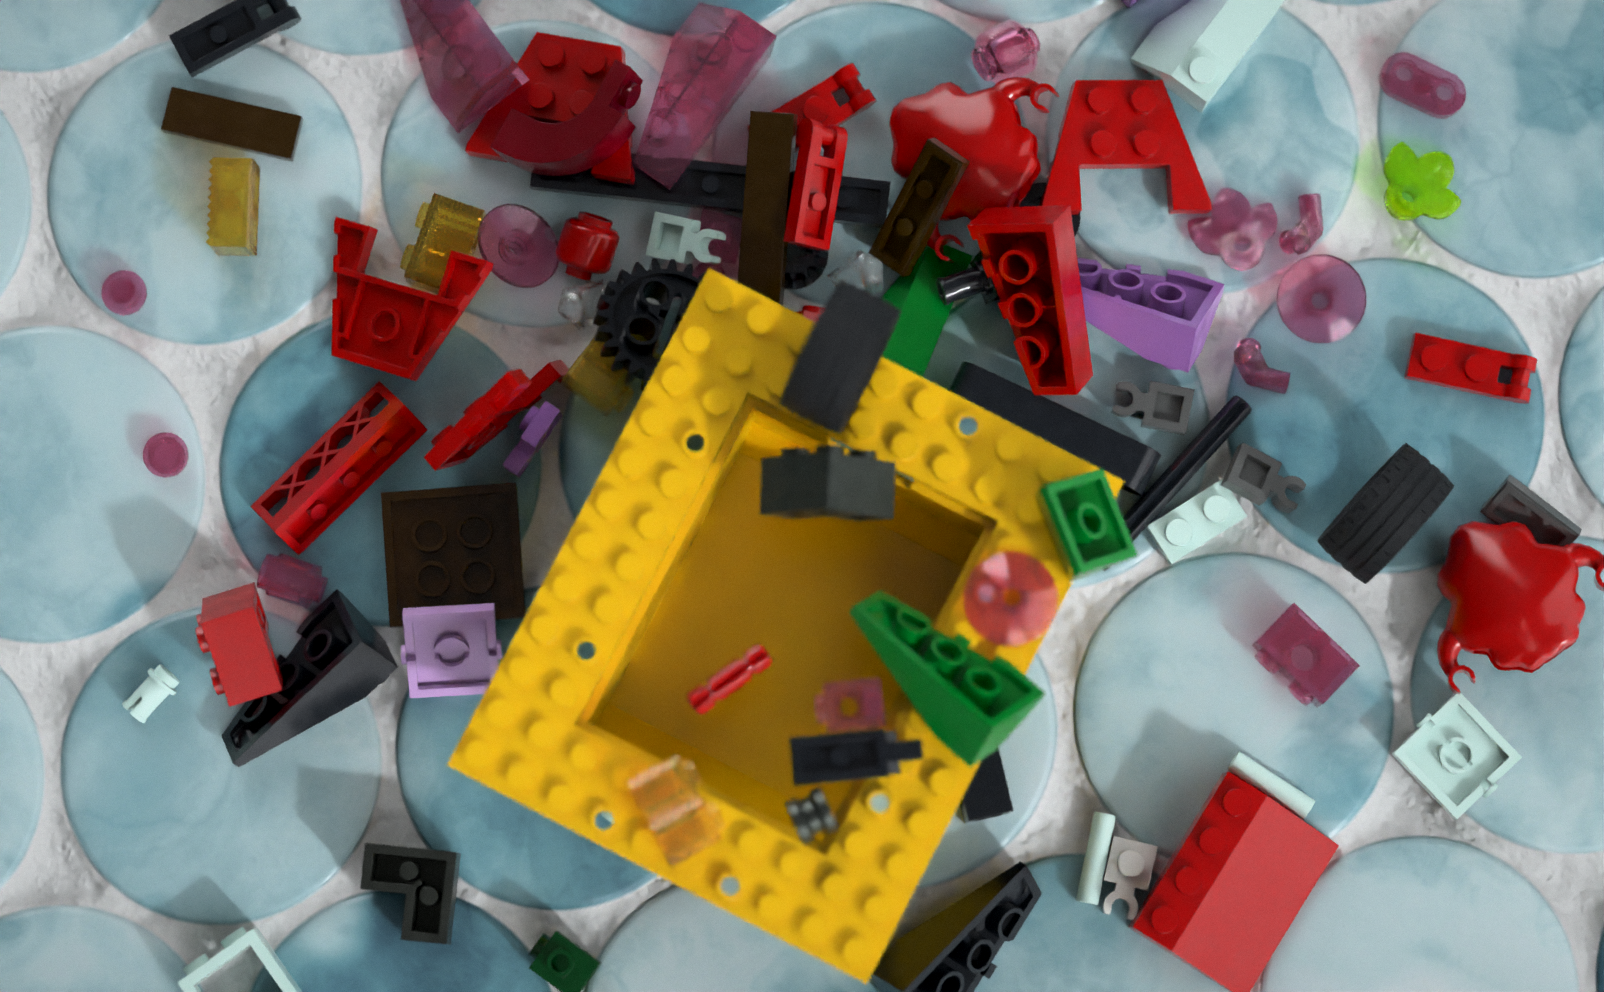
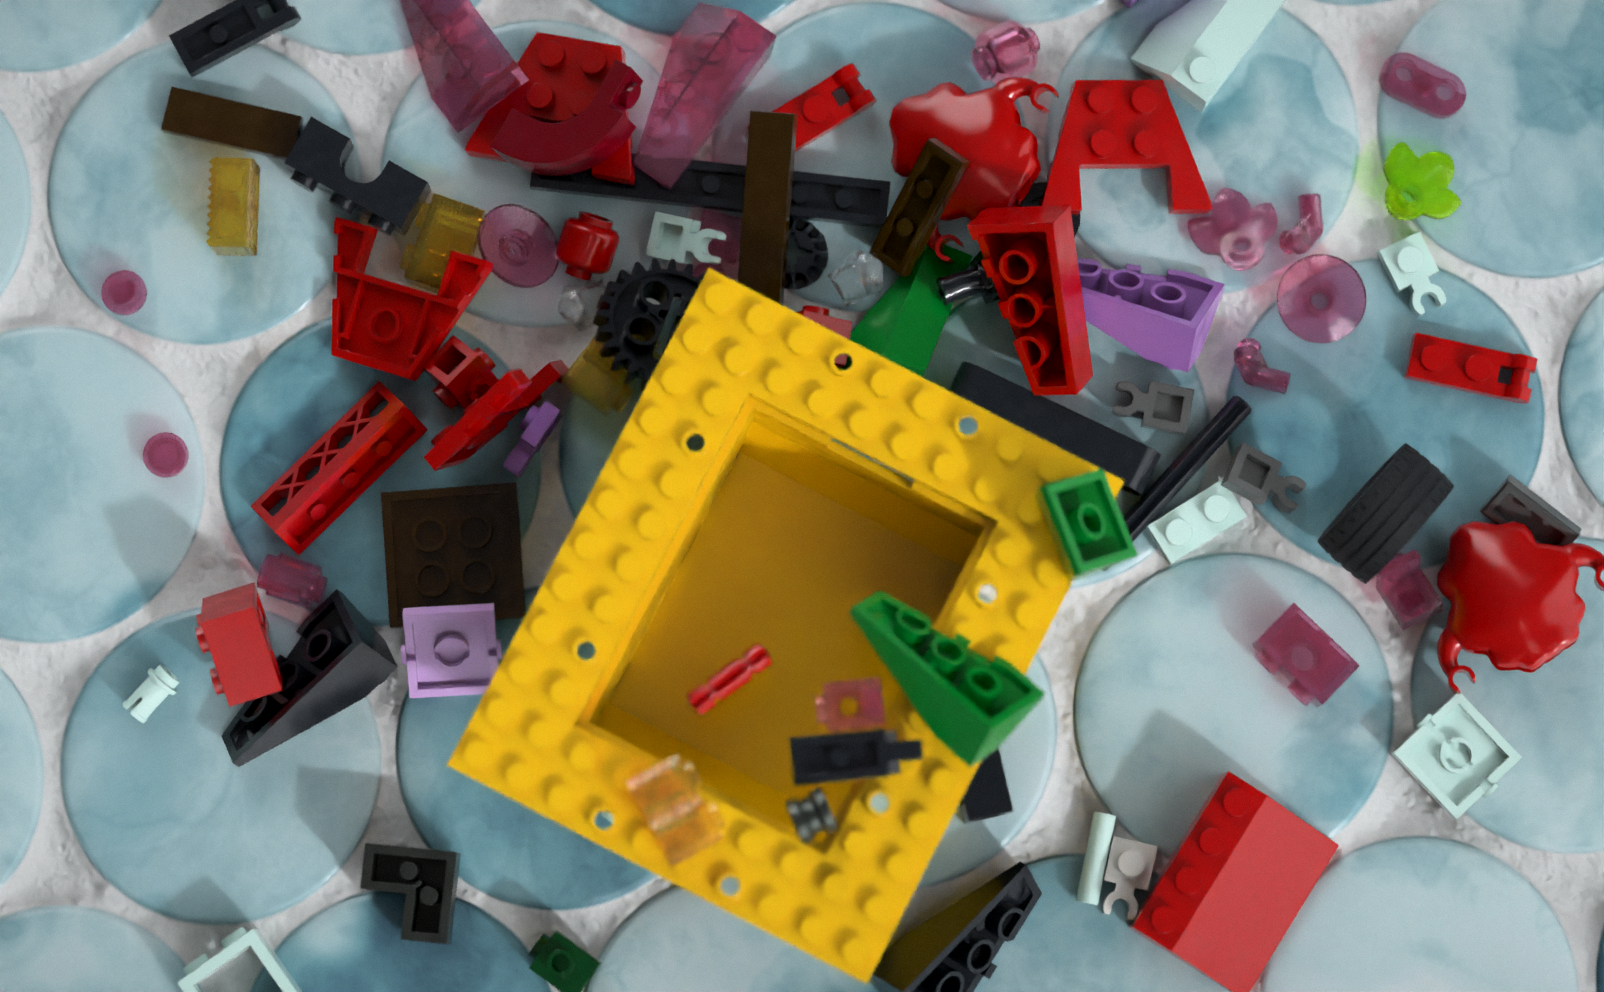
pearl dark grey brick [760,445,896,521] -> none
black tyre [779,281,901,434] -> none
red plate [783,117,848,250] -> none
clear pink dish [963,552,1058,646] -> none
light aqua piece [1227,751,1315,819] -> none
none -> black arch [284,117,431,236]
none -> red brick [422,335,498,411]
none -> clear pink bracket [1376,550,1443,631]
none -> light aqua plate [1377,232,1446,317]

